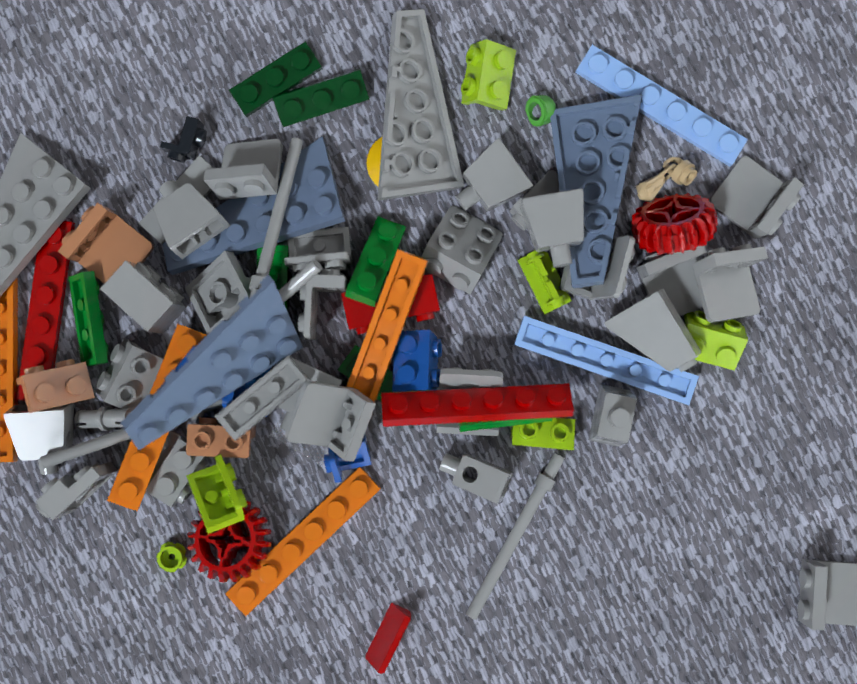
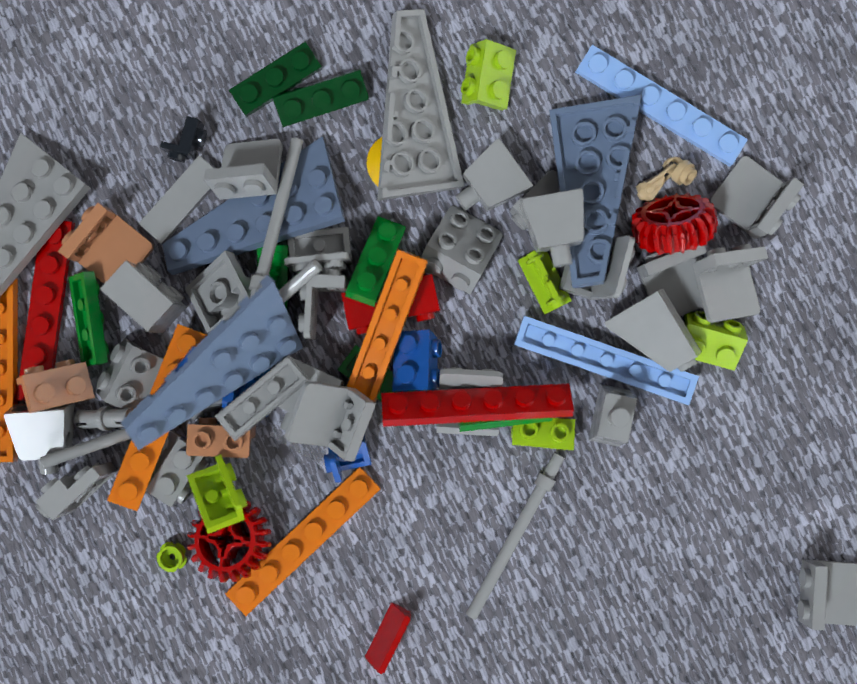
light grey torso [153,180,230,259] -> none
light grey torso [439,453,514,504] -> none
bright green piece [525,95,556,127] -> none

